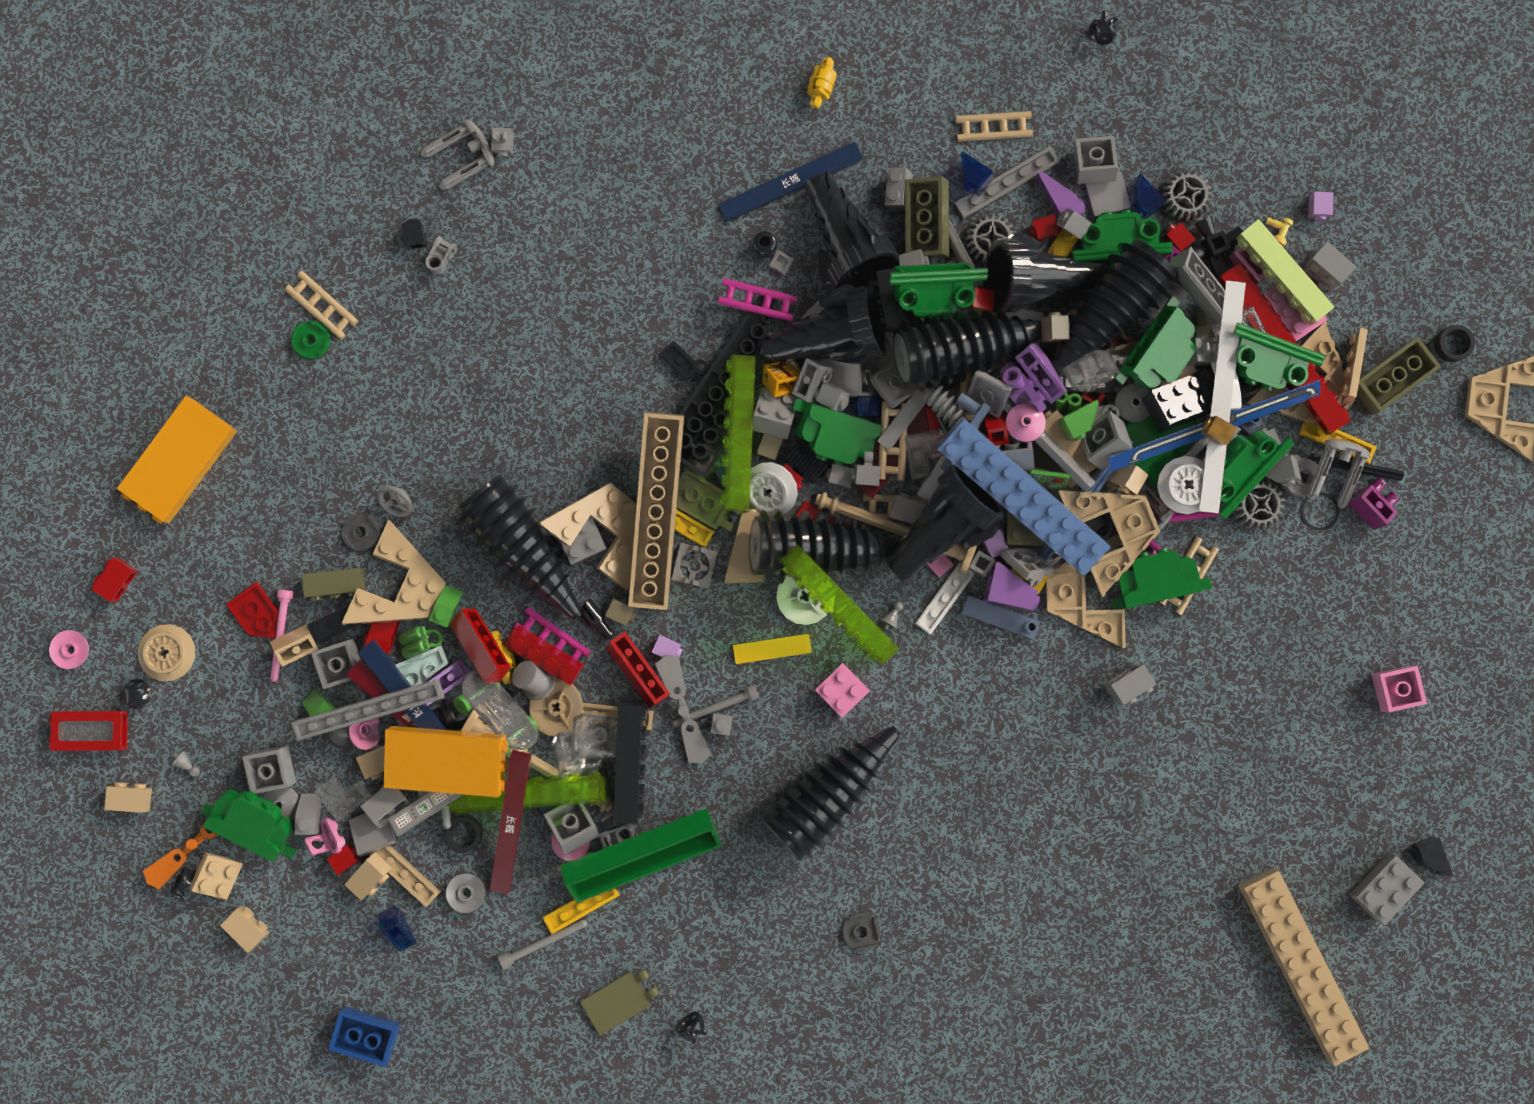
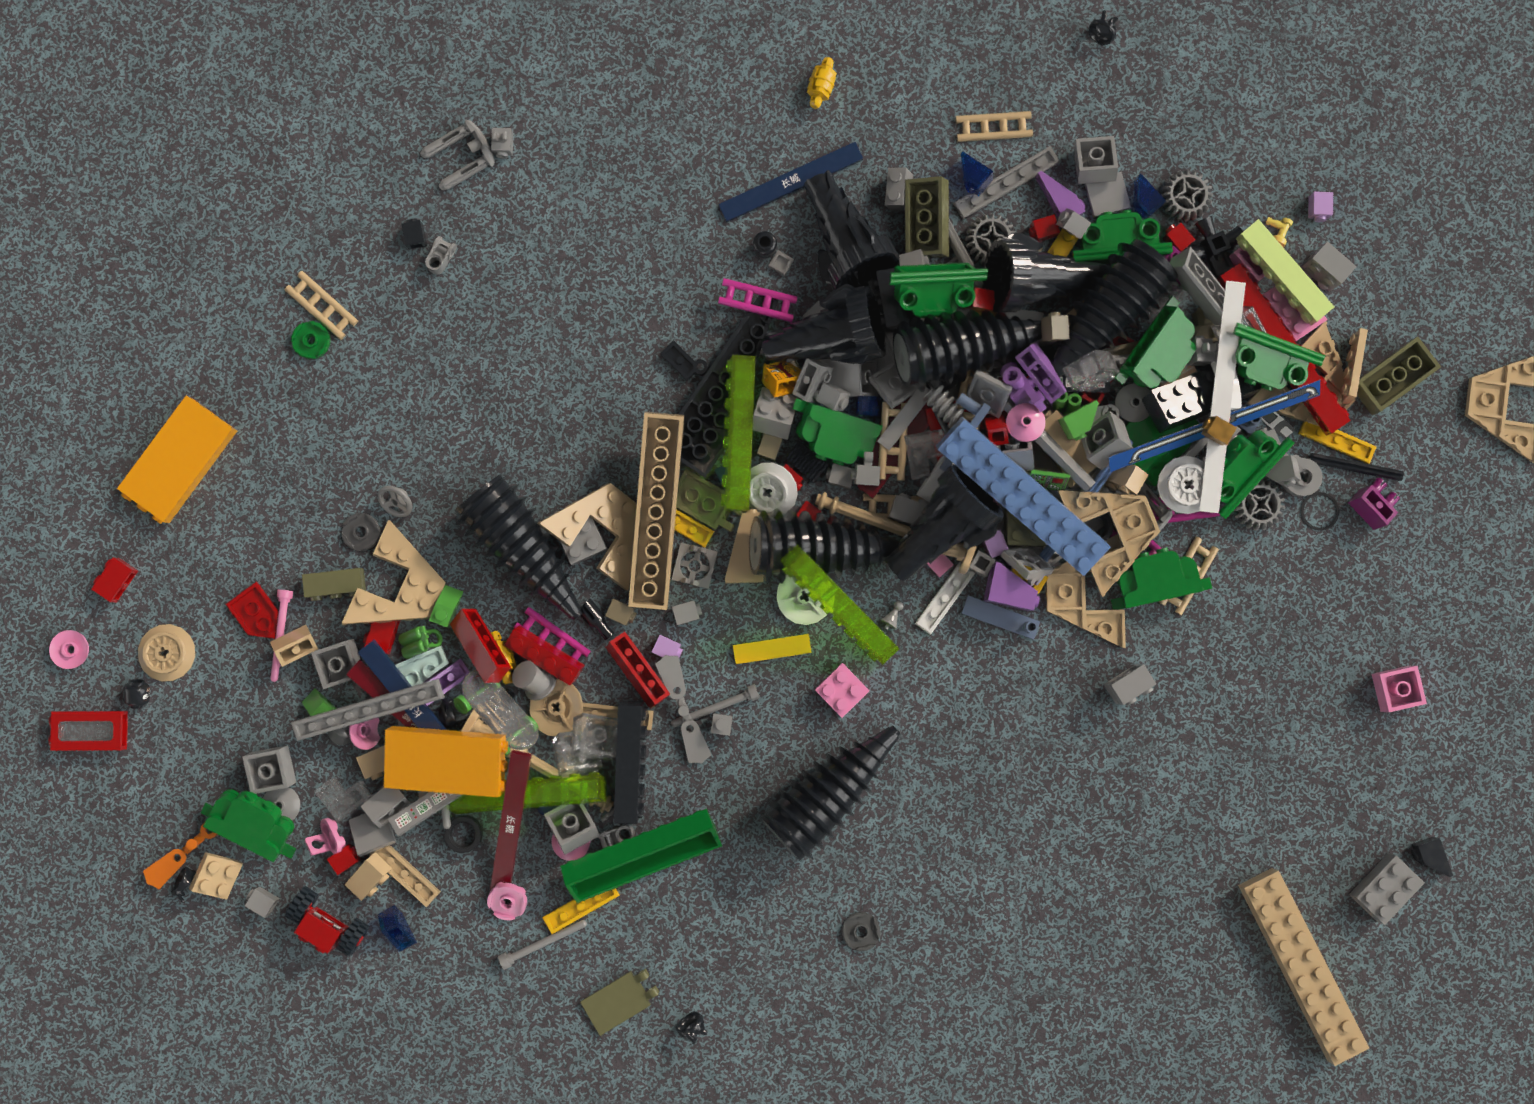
tan brick [104,782,152,813] -> none
light grey piece [171,751,200,777] -> none
tan brick [220,906,269,953] -> none
light grey slope [295,793,321,835] -> none
black brick [307,605,362,643] -> none
blue brick [328,1007,402,1067] -> none
light grey dish [446,873,485,913] -> none
light grey piece [1308,439,1371,509] -> none
black tyre [1434,324,1475,362] -> none
none -> light grey brick [245,887,280,918]
none -> brick [285,886,370,957]
none -> bright pink plate [487,882,527,921]
none -> light grey brick [672,600,702,625]
none -> sticker [1261,412,1295,438]

